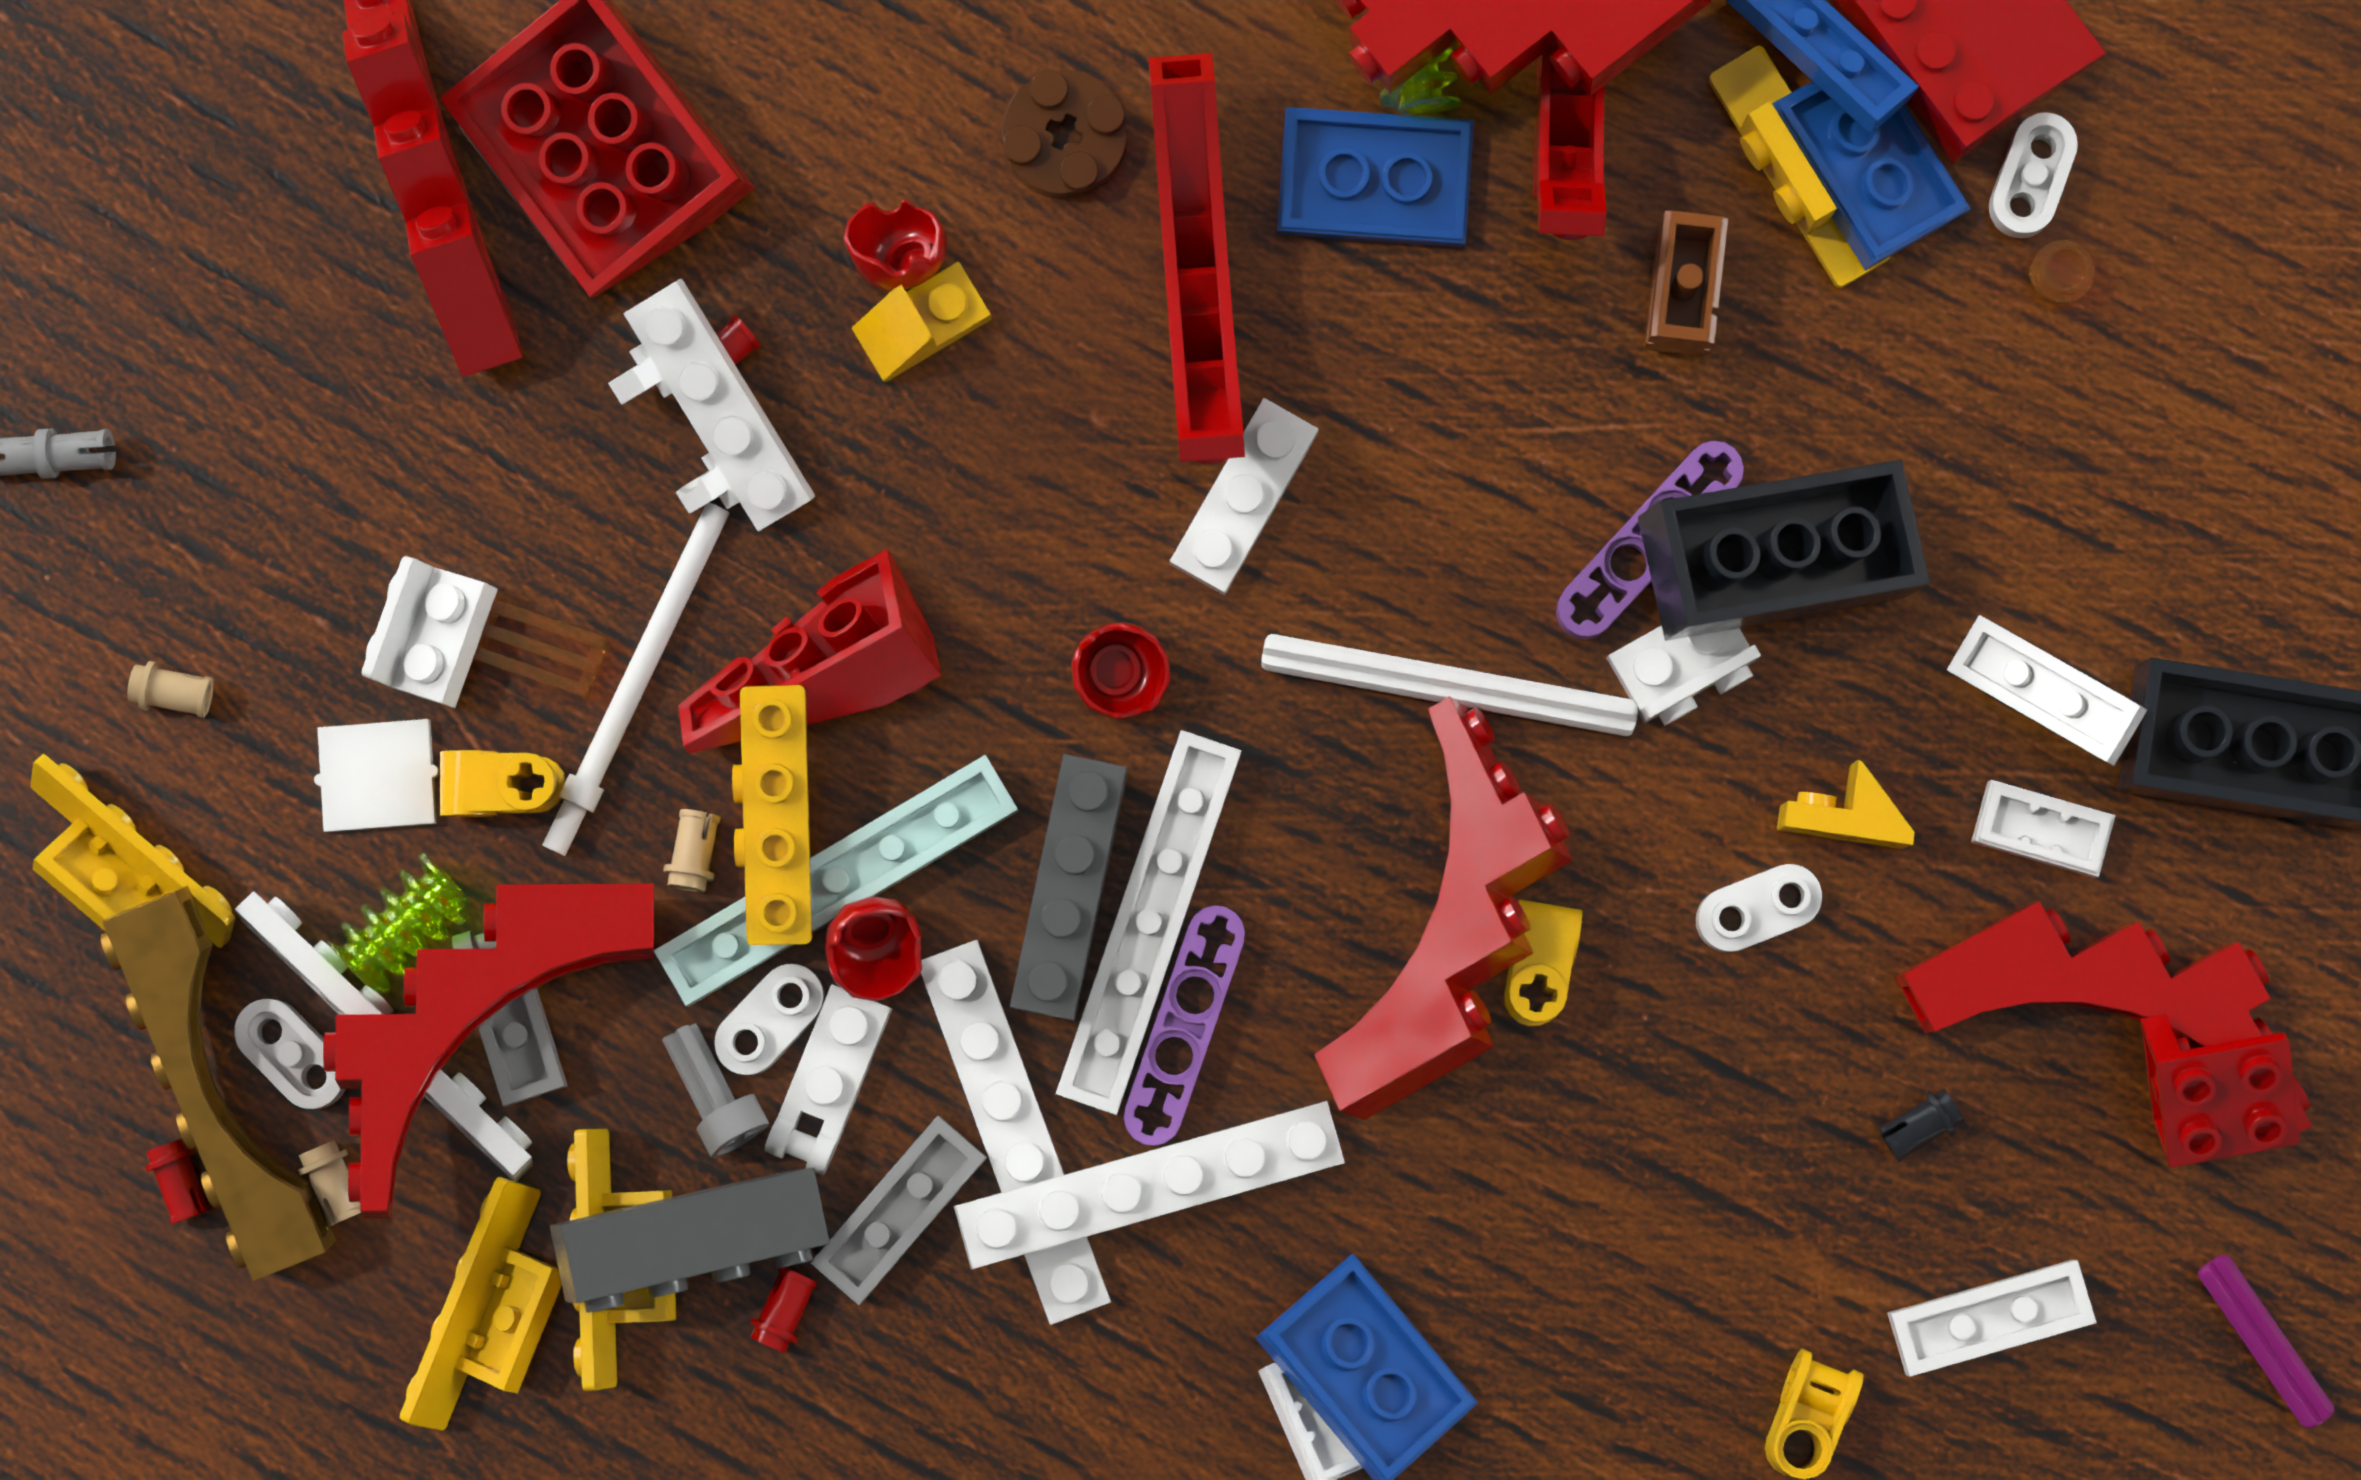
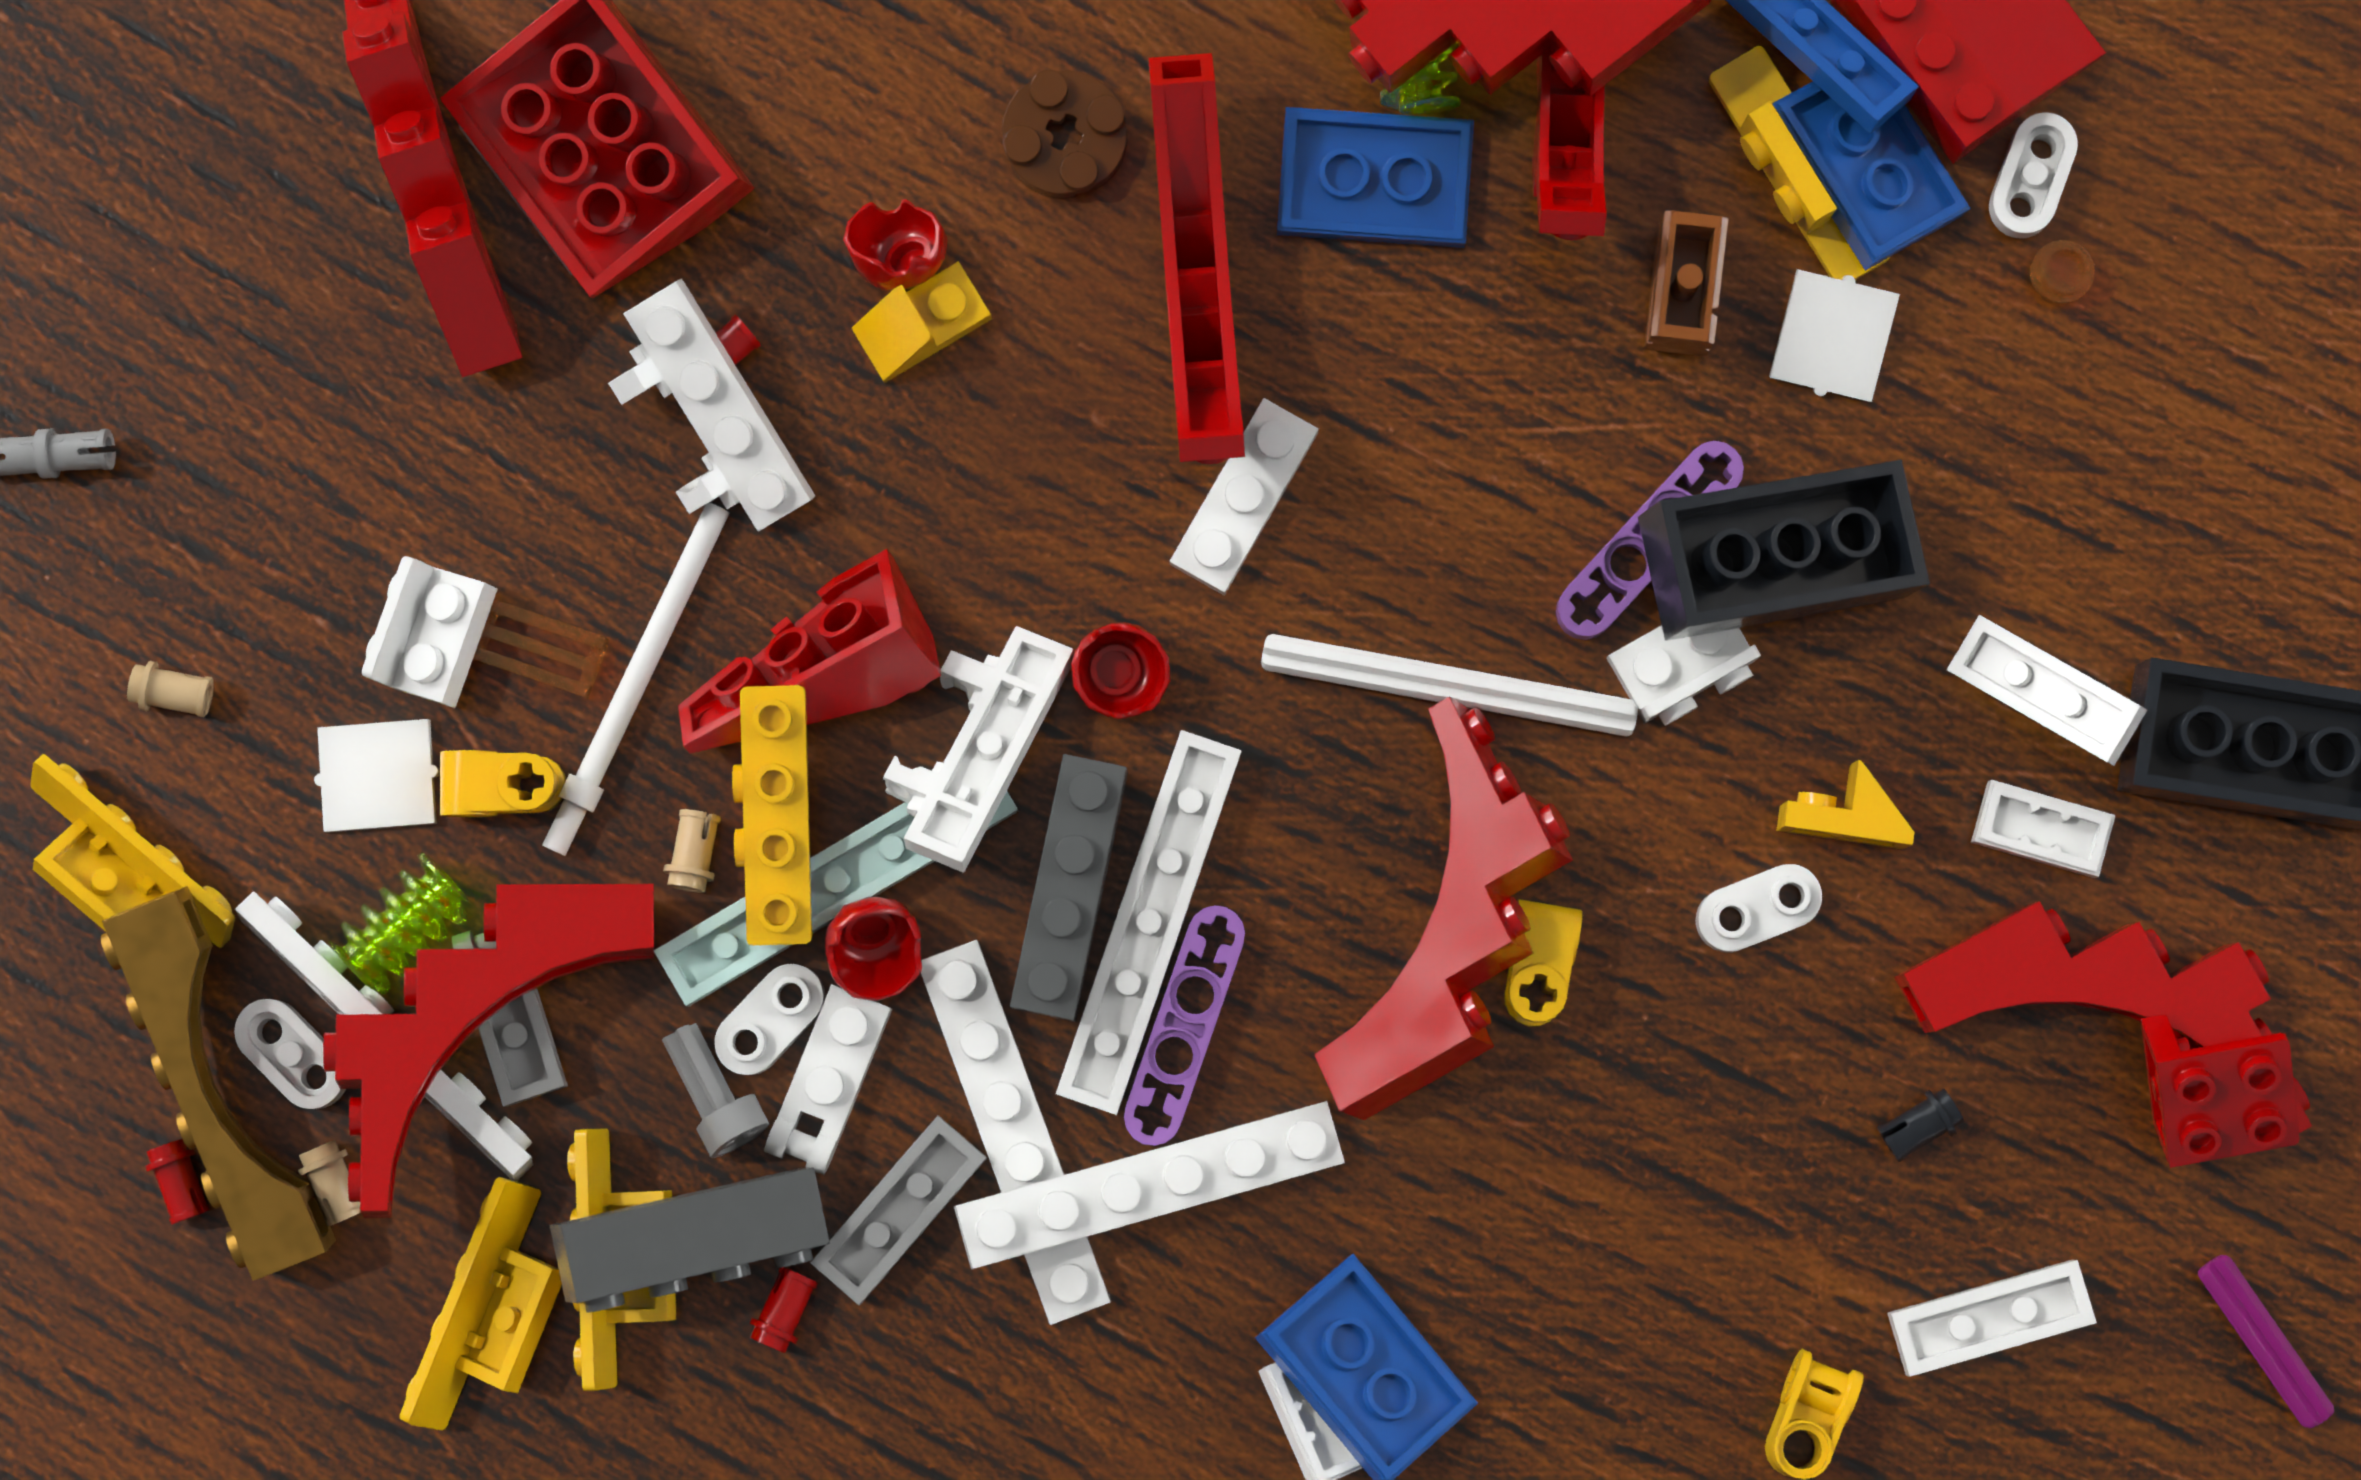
none -> white hinge [883,626,1074,873]
none -> white piece [1769,269,1900,402]

